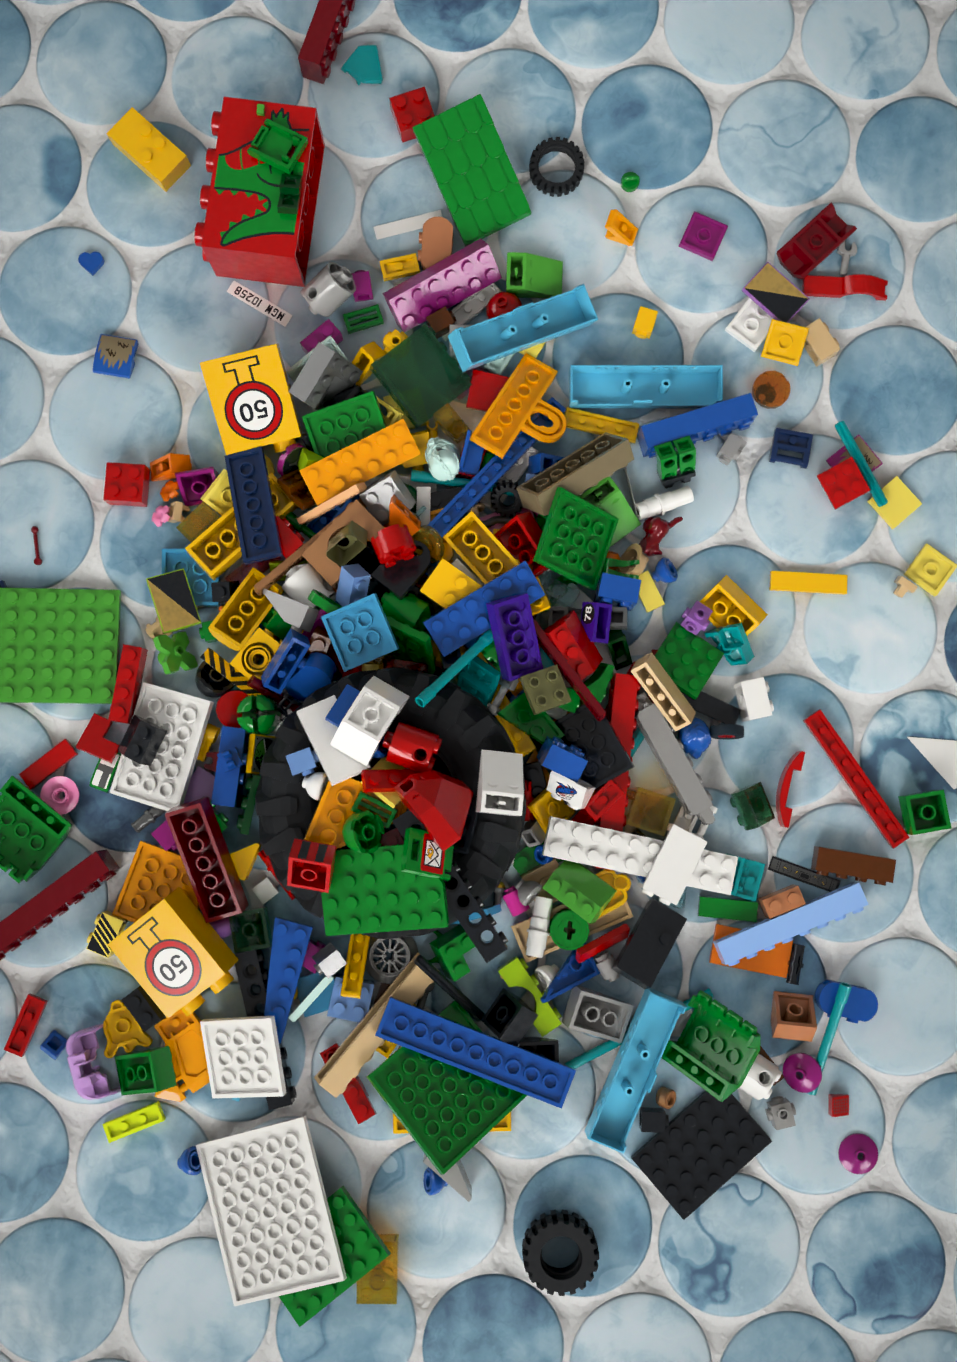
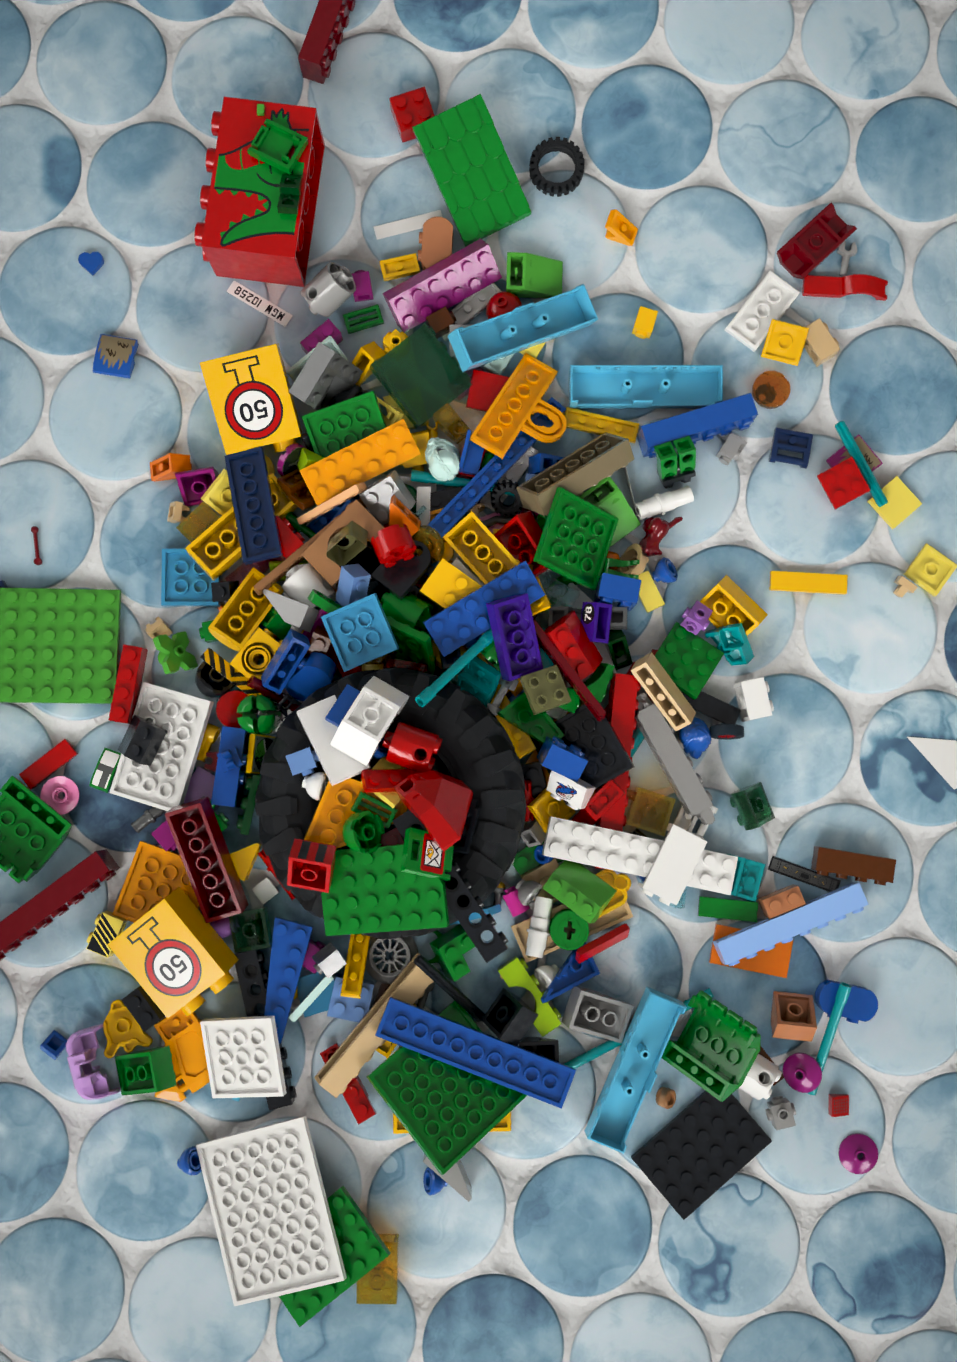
red plate [4,993,48,1057] -> none
red tile [76,713,120,764] -> none
neon yellow tile [102,1101,166,1143] -> none
red brick [103,462,150,507] -> none
yellow brick [106,107,191,192] -> none
tile [146,568,201,634] -> none
bright pink plant [152,505,171,527] -> none
orange plant [160,481,179,502] -> none
teal slope [341,45,383,85] -> none
white slope [476,750,524,816] -> none
black tyre [522,1209,599,1296] -> none
light grey brick [595,951,620,982] -> none
black brick [611,898,687,989] -> none
green tile [621,172,640,192] -> none
black brick [639,1107,669,1133] -> none
magenta tile [679,211,728,261] -> none
tile [742,262,810,323] -> none
red slope [776,751,805,828] -> none
black pin [786,943,805,985] -> none
red plate [803,709,910,848] -> none
green brick [898,790,951,835] -> none

